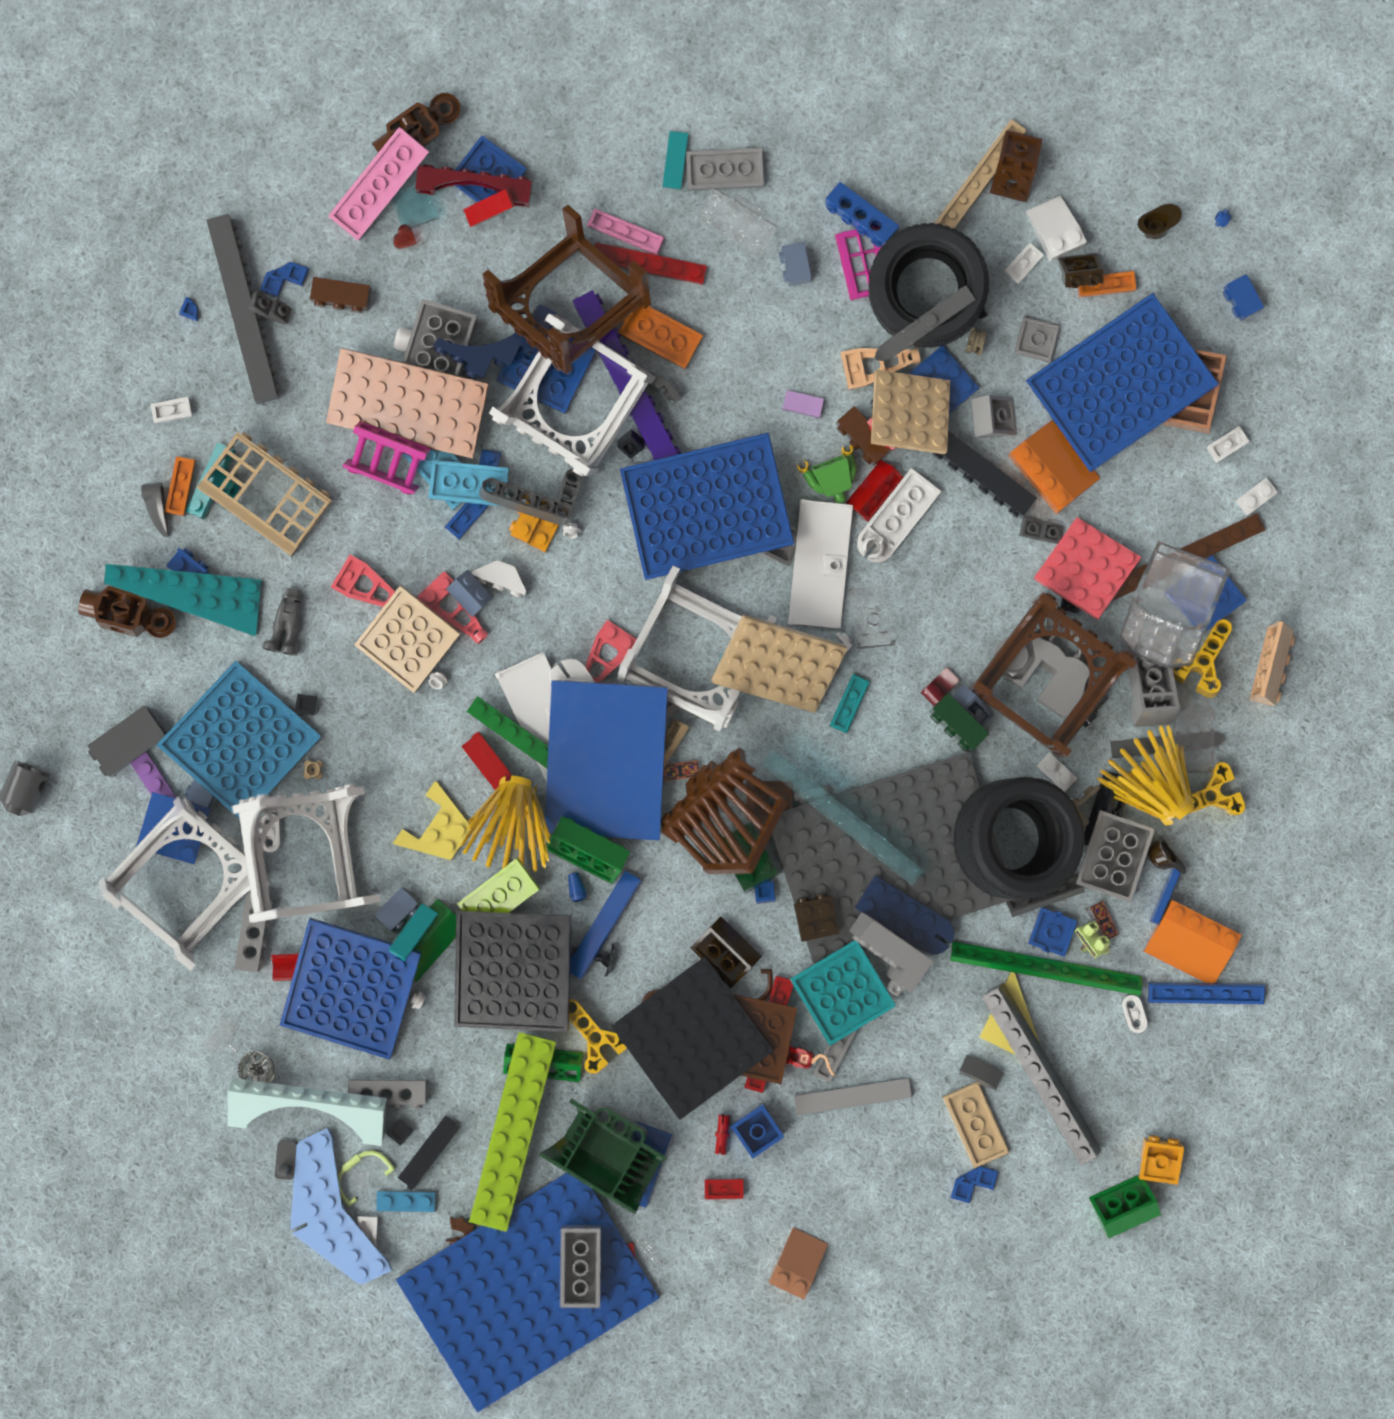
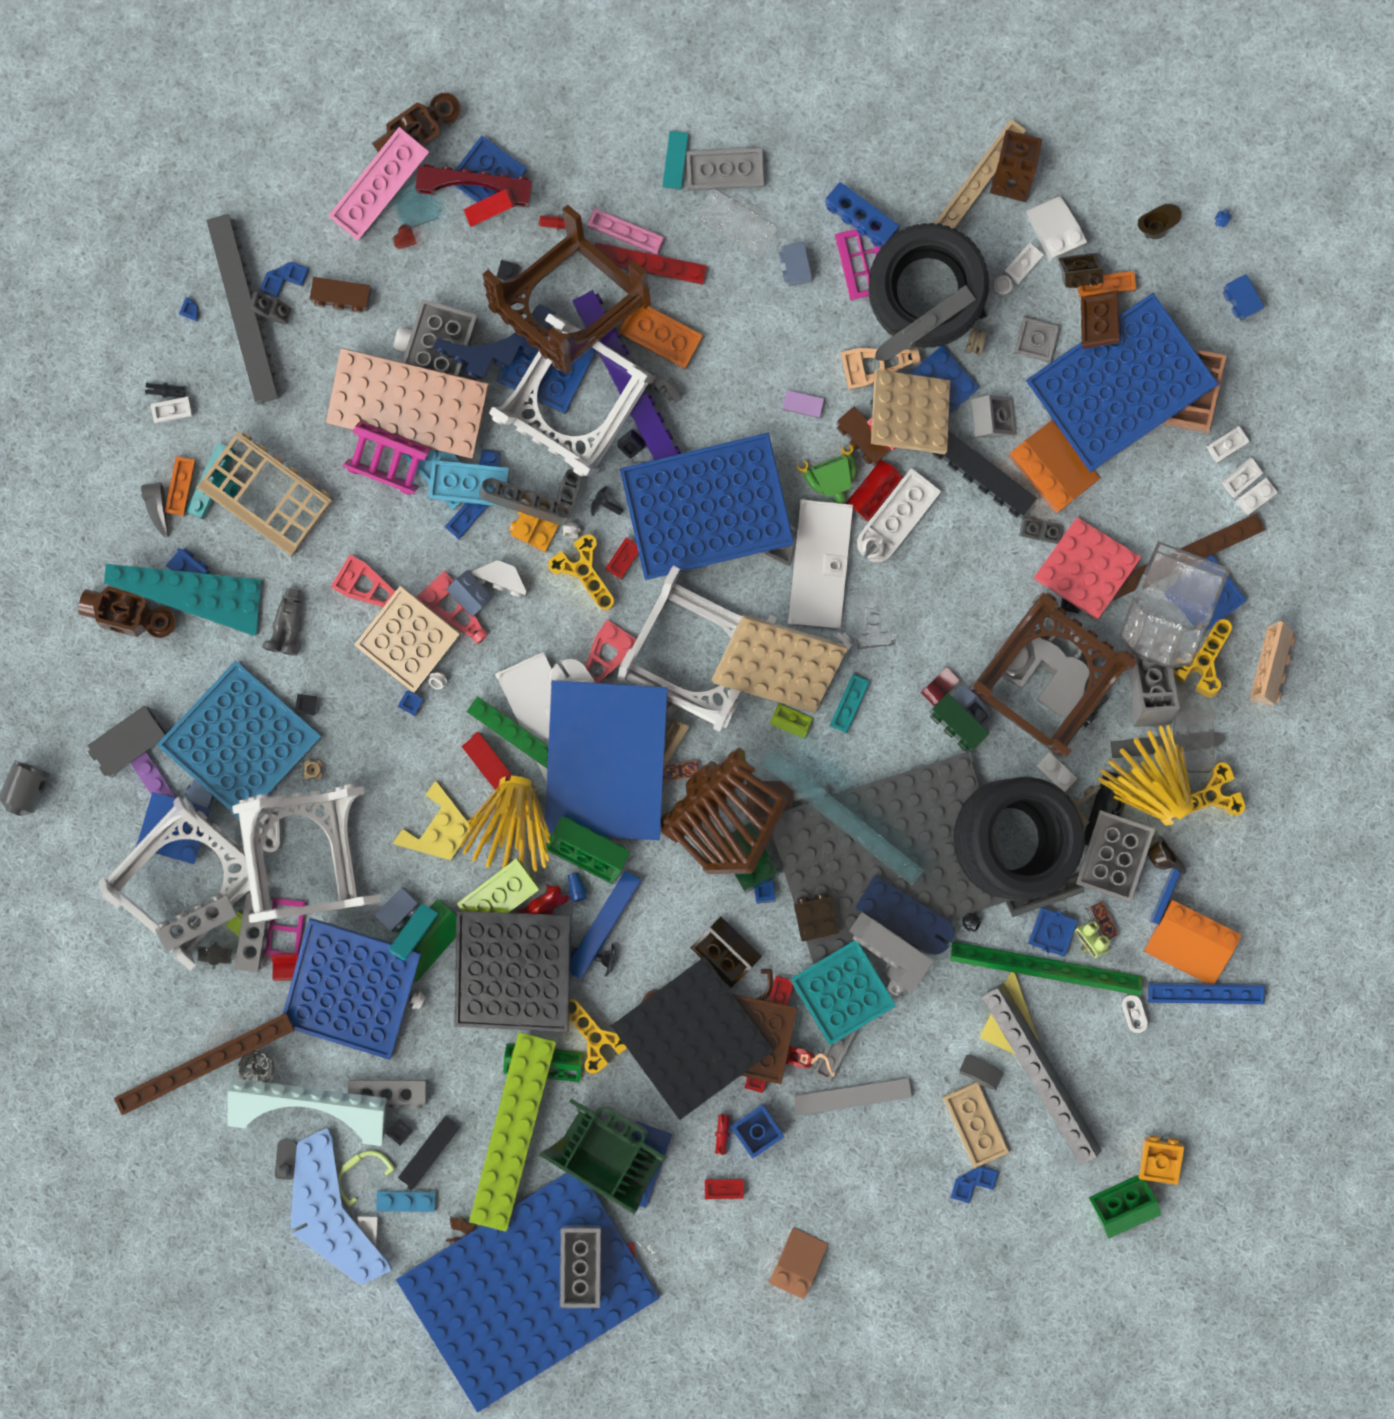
none -> reddish brown plate [114,1013,296,1115]
none -> black pin [145,382,185,398]
none -> light grey brick [155,893,237,952]
none -> clear smoke wheel [197,941,233,969]
none -> lime tile [226,911,243,936]
none -> dark pink window [265,898,307,956]
none -> blue plate [397,690,424,716]
none -> black plate [496,260,520,281]
none -> red animal [515,883,569,914]
none -> red axle [539,215,566,231]
none -> yellow beam [548,534,614,611]
none -> black plant [591,486,623,516]
none -> red plate [605,537,639,580]
none -> lime slope [769,703,813,739]
none -> black plate [962,913,982,933]
none -> white plate [994,275,1013,295]
none -> reddish brown tile [1081,291,1121,349]
none -> white plate [1221,458,1263,497]

